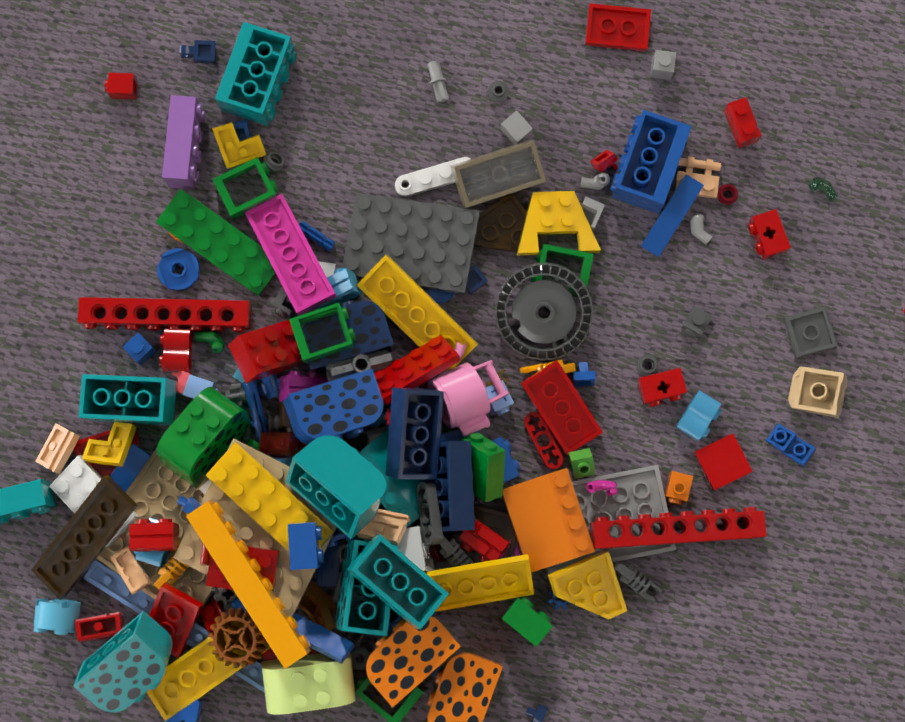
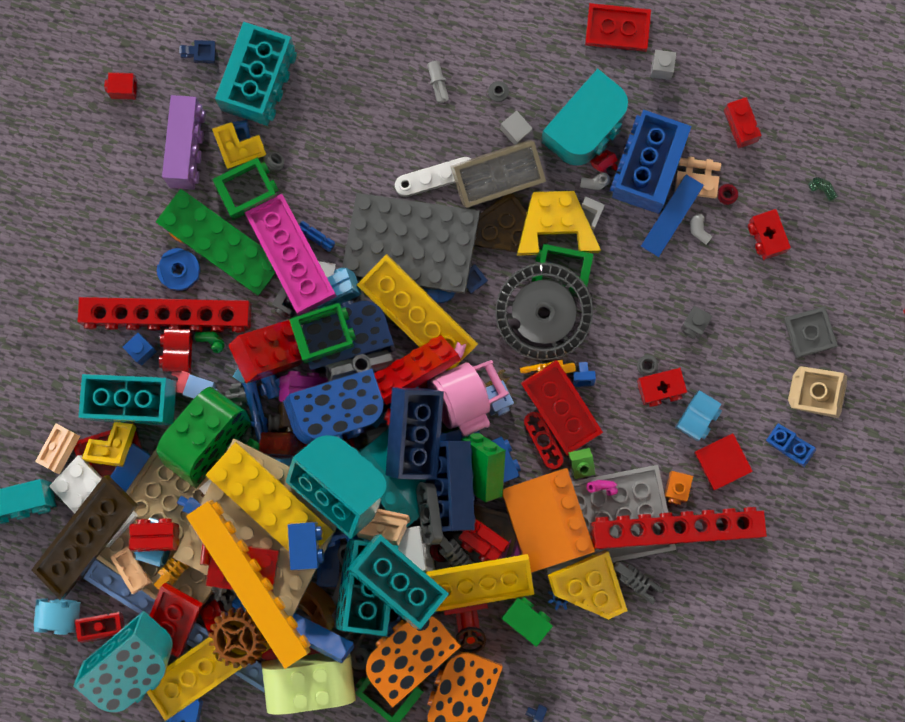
none -> red piece [444,603,488,654]
none -> teal brick [541,68,628,166]

